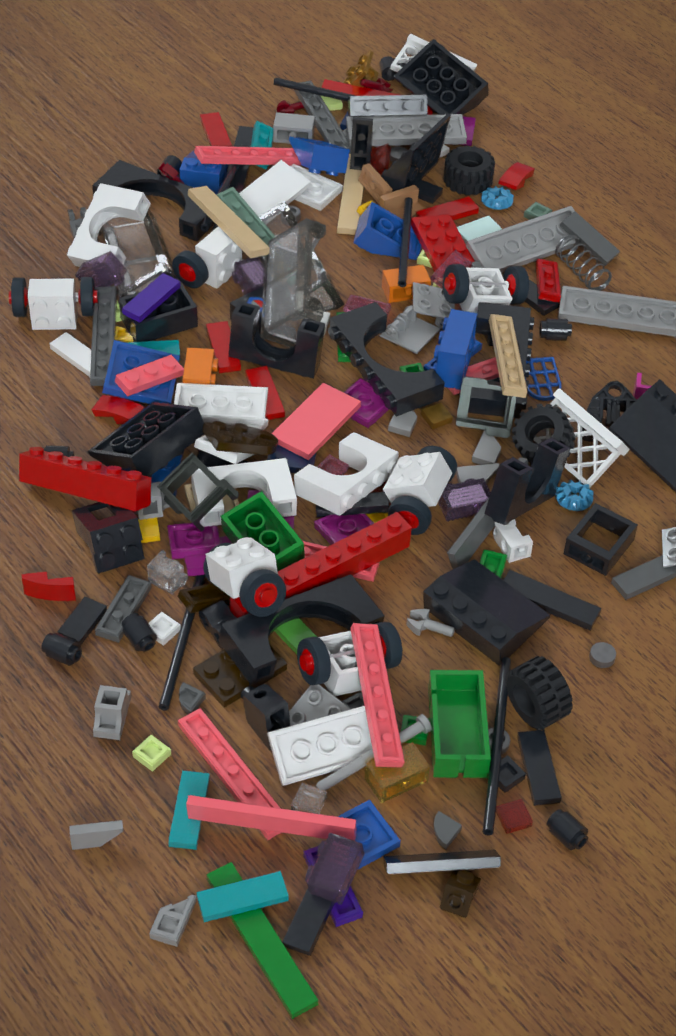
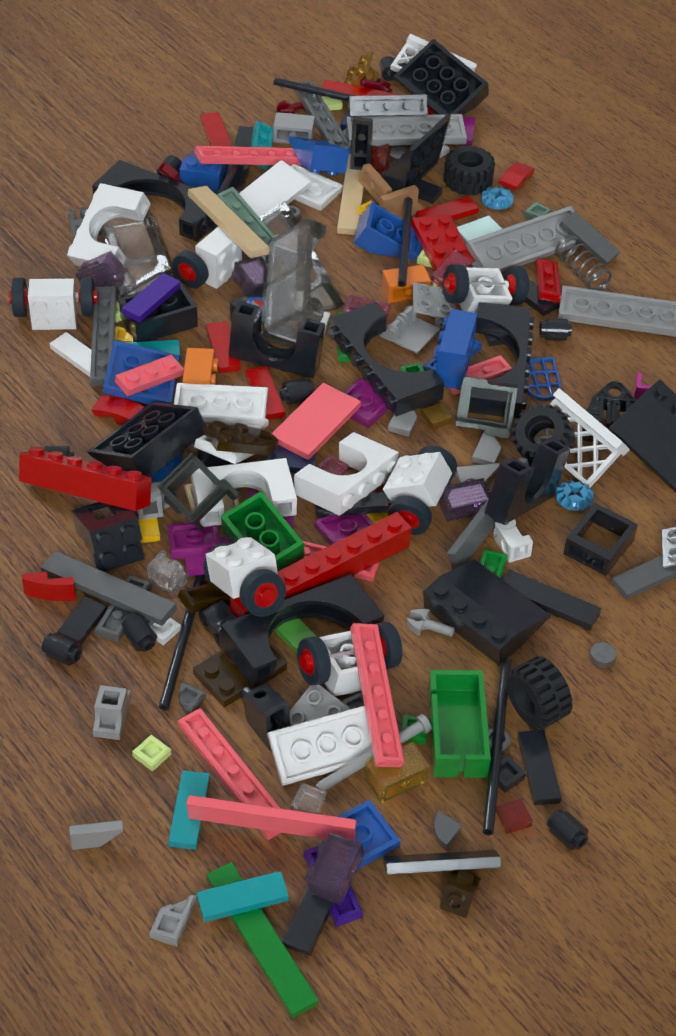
tan tile [489,314,527,398] -> none
none -> dark grey tile [40,551,177,626]
none -> black brick [279,378,314,405]

